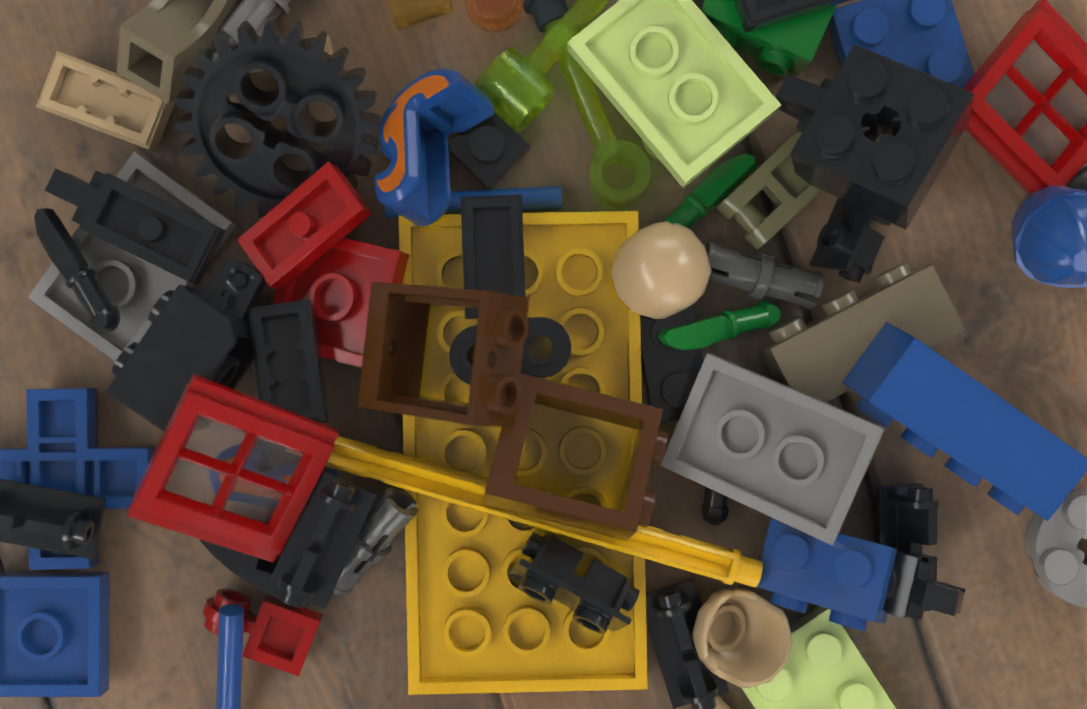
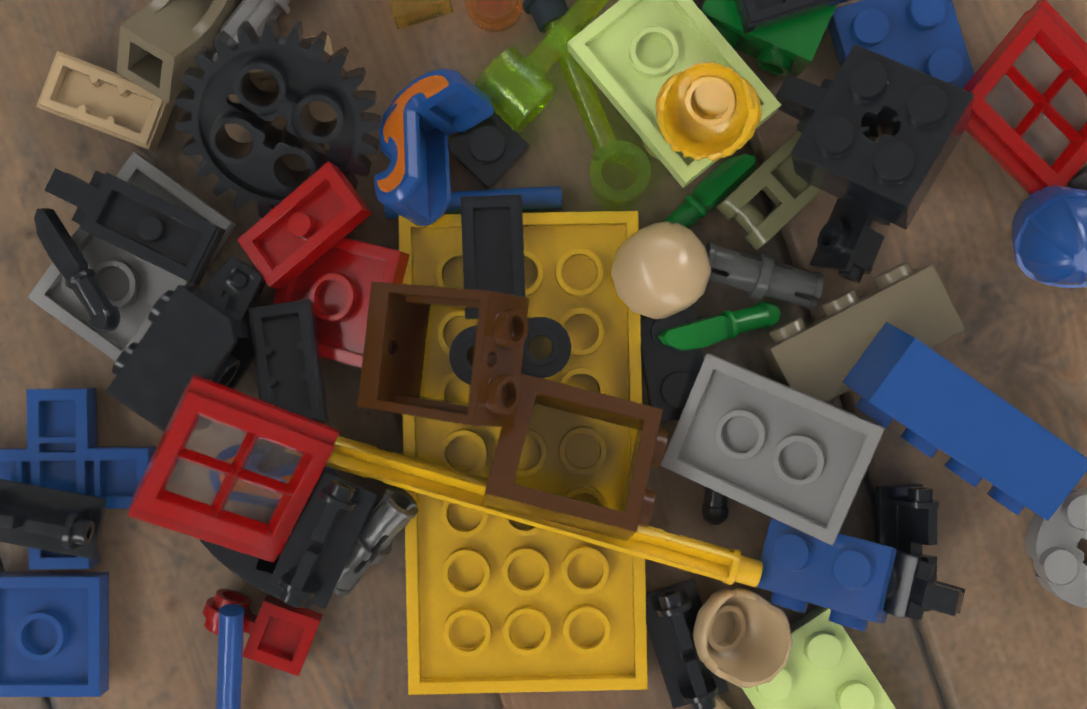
black hinge [508,531,640,634] -> none
none -> yellow hair [655,62,762,162]

